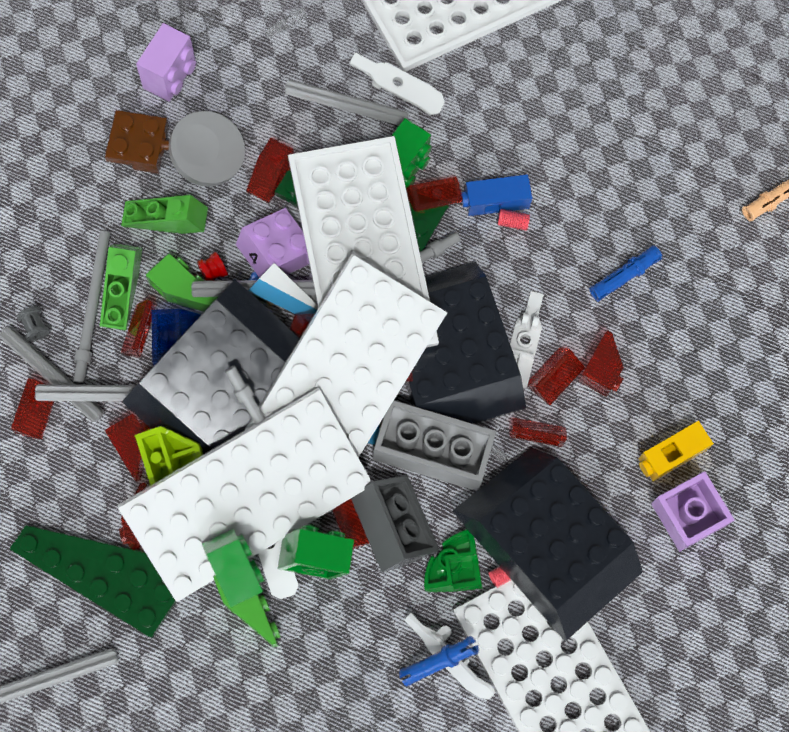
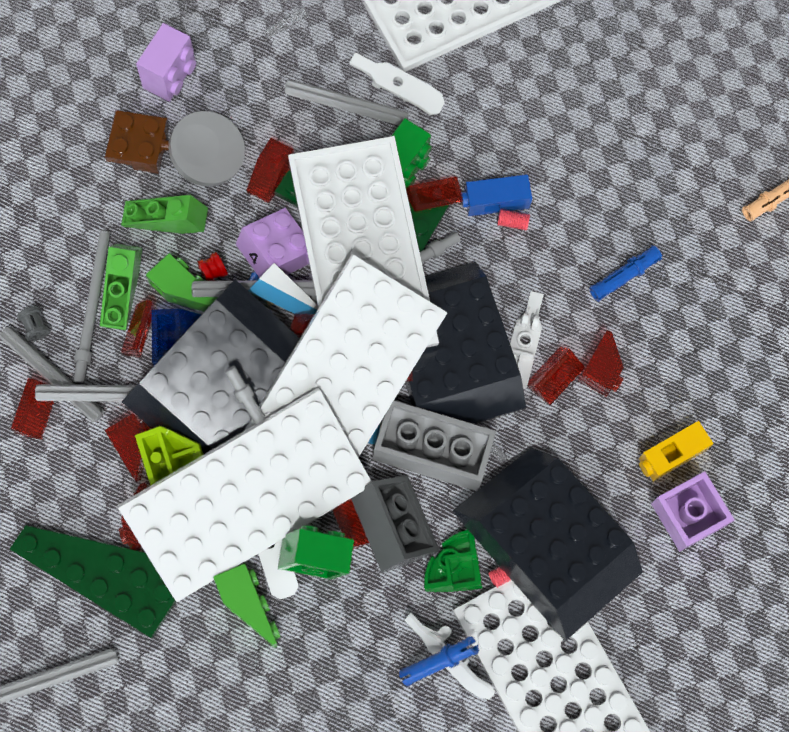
brick [202,529,264,608] -> none
clear red slope [510,418,567,447] -> none

